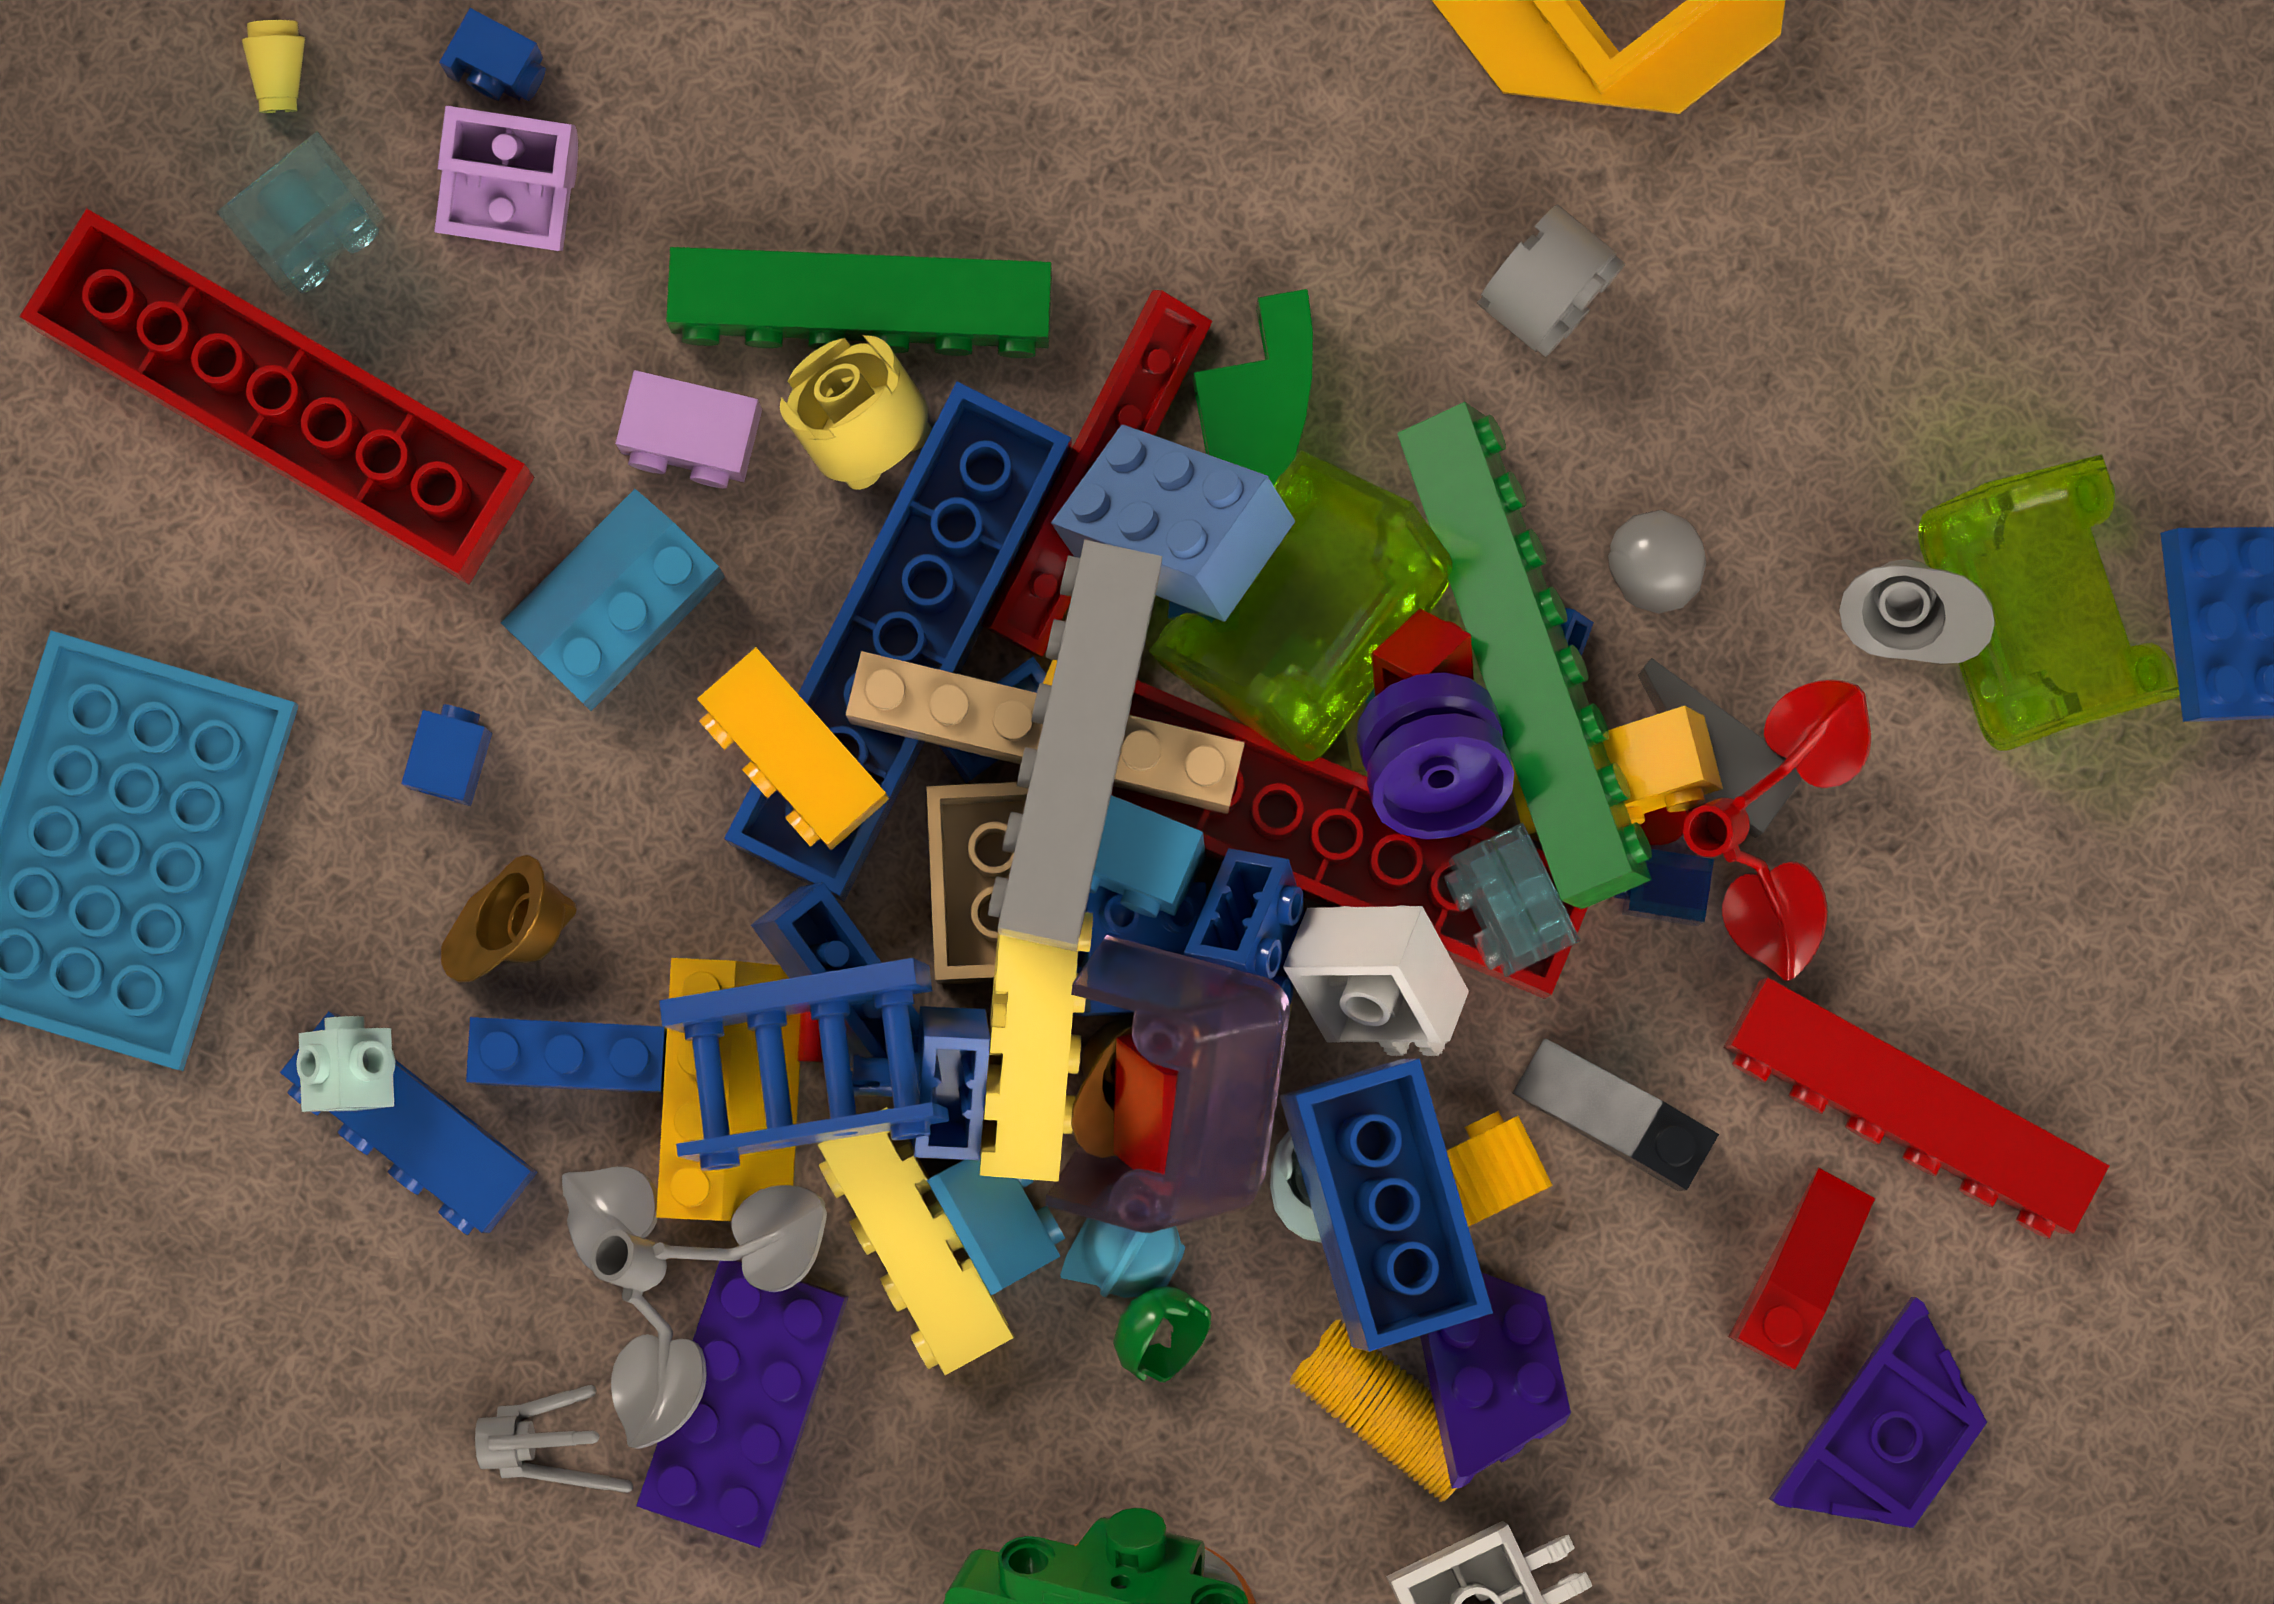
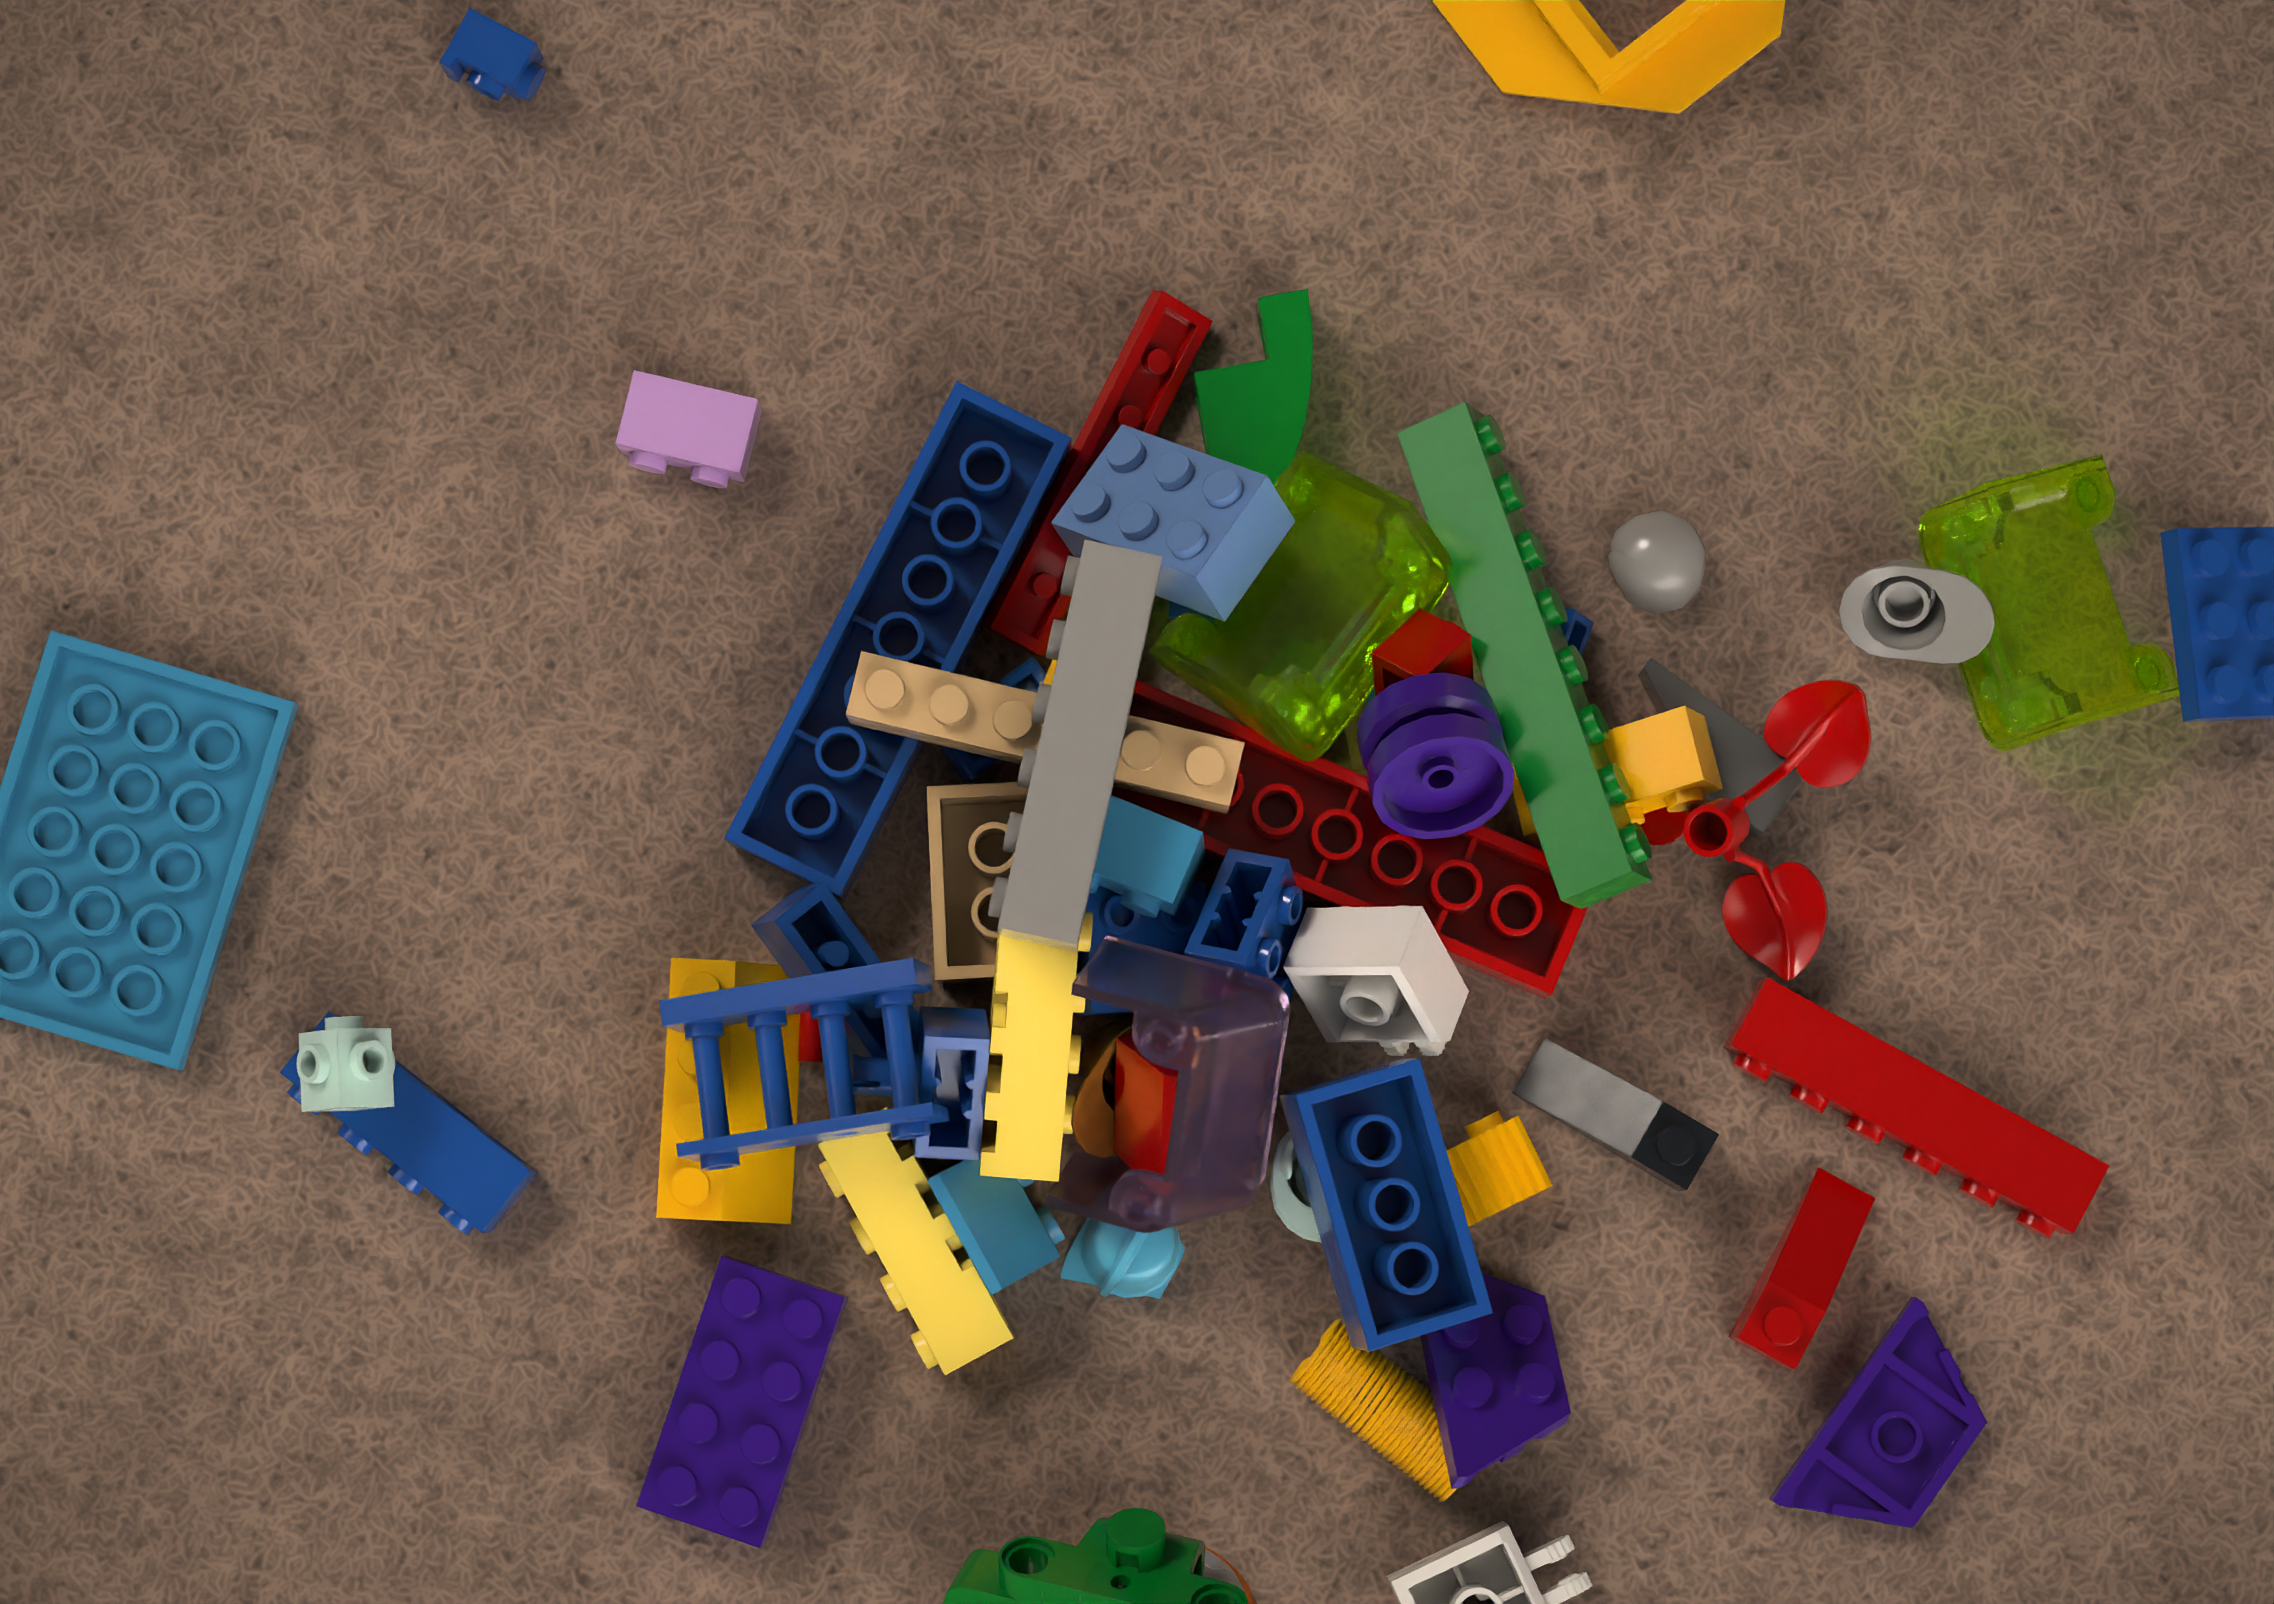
red brick [19,208,535,585] -> none
clear light blue brick [217,131,385,296] -> none
light yellow cone [242,20,305,113] -> none
blue brick [401,704,492,806] -> none
lavender brick [434,106,578,251] -> none
pearl gold piece [441,855,577,983] -> none
blue brick [466,1017,667,1094] -> none
light grey plant [475,1385,633,1493] -> none
dark azure slope [501,489,725,711] -> none
light grey plant [562,1167,827,1449] -> none
green brick [666,247,1052,358] -> none
yellow brick [697,647,889,850] -> none
light yellow brick [780,335,932,490] -> none
green hair [1113,1286,1212,1383] -> none
clear light blue brick [1444,823,1581,978] -> none
light grey brick [1477,204,1625,357] -> none
clear blue brick [1613,849,1714,926] -> none

